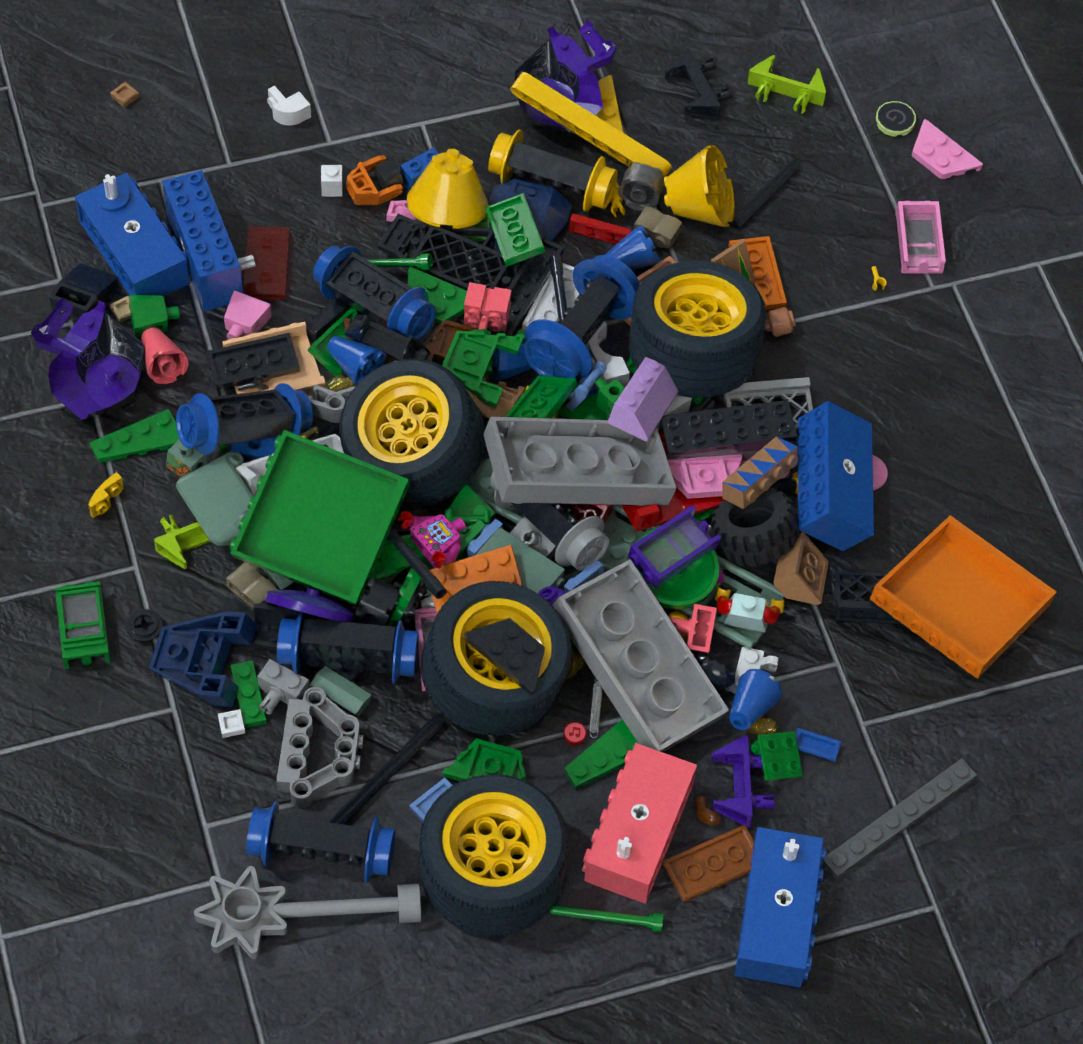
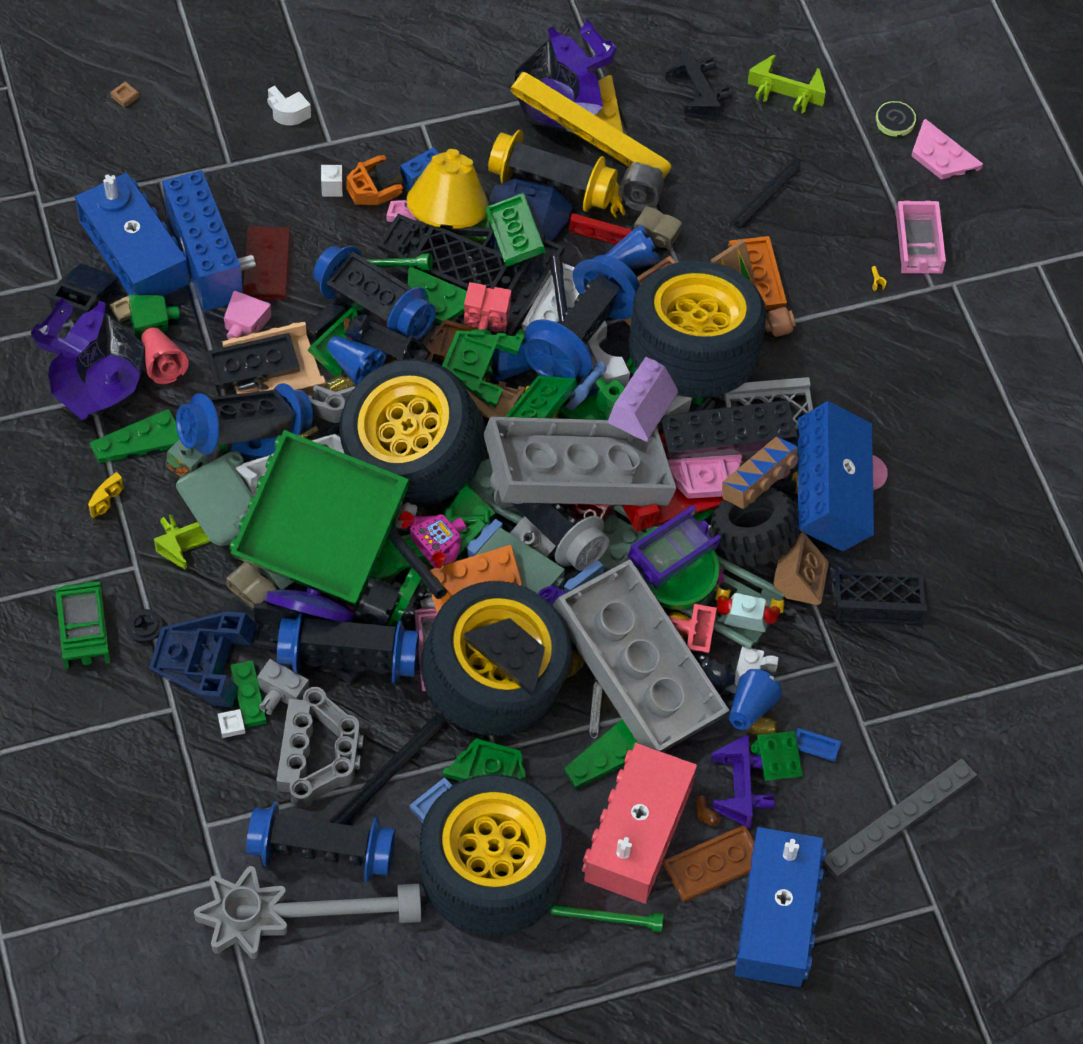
sand green piece [310,666,371,717] -> none
tile [563,722,587,746] -> none
yellow cone [664,145,735,227] -> none
orange panel [870,515,1057,679] -> none
none -> white arm [394,502,417,528]

